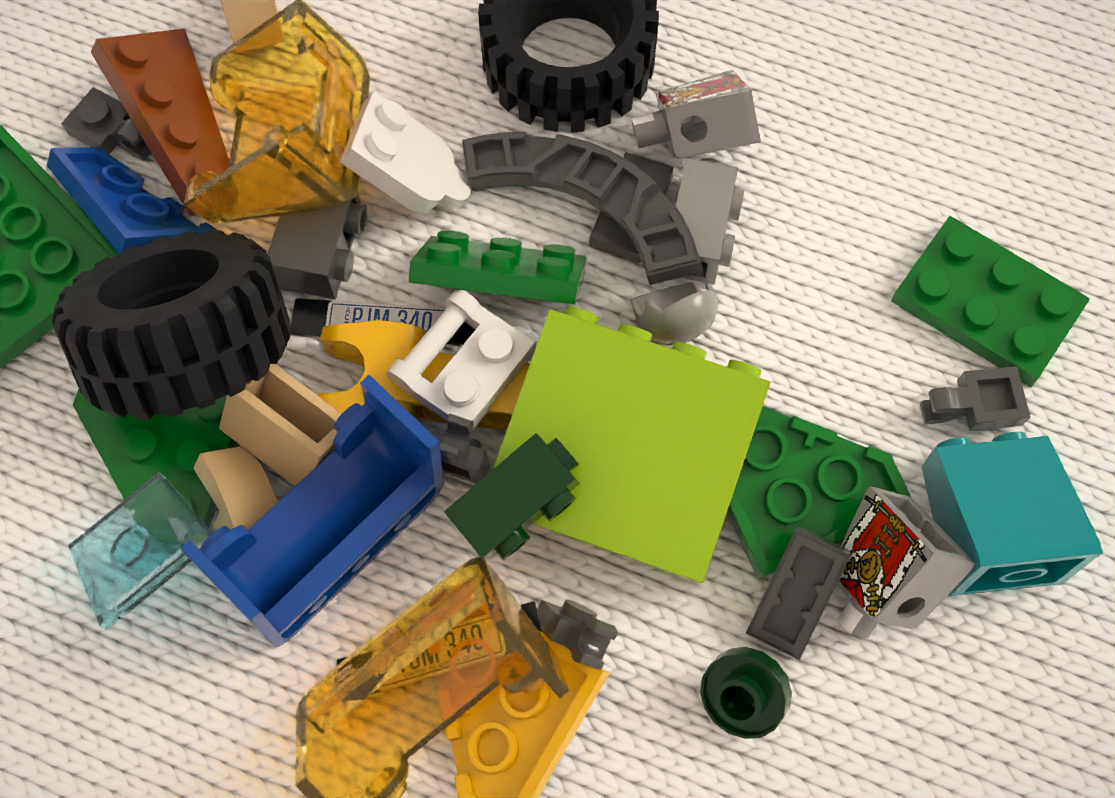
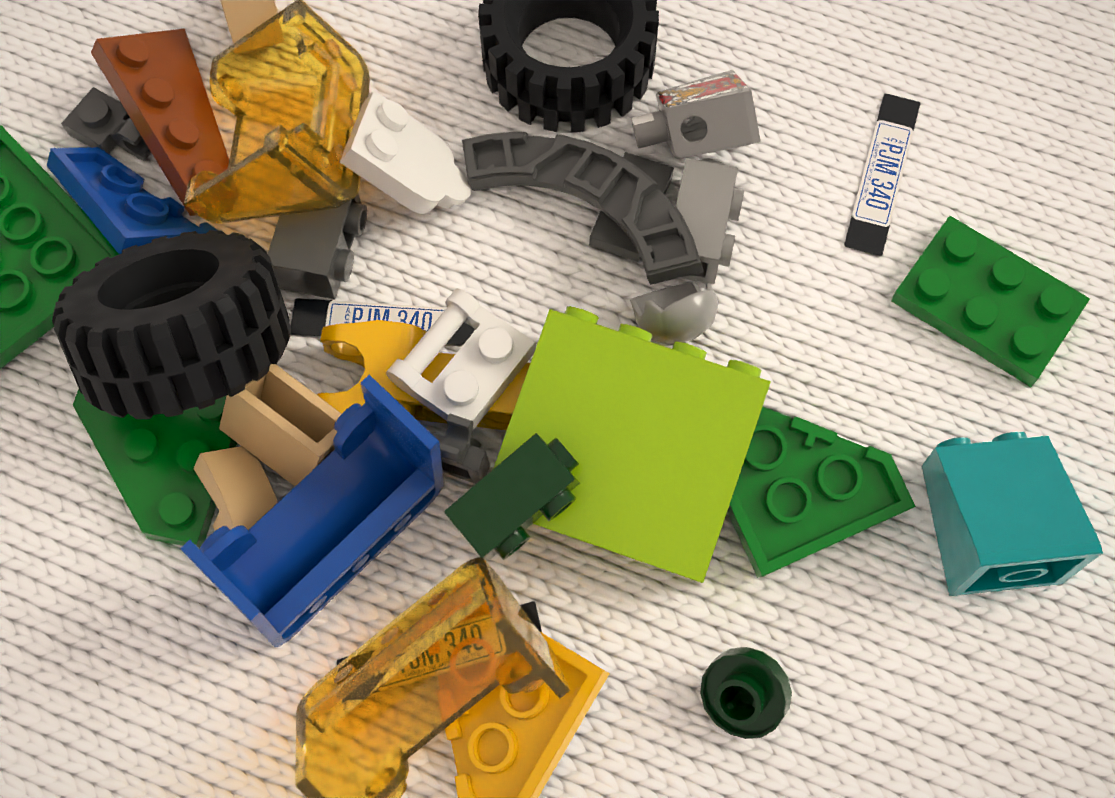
clear light blue slope [68,472,212,630] -> none
green plate [409,231,587,305] -> none
dark grey plate [537,599,618,670] -> none
dark grey plate [746,525,852,660] -> none
torso [838,486,976,639] -> none
dark grey plate [920,366,1031,431] -> none
none -> sticker [844,93,921,256]

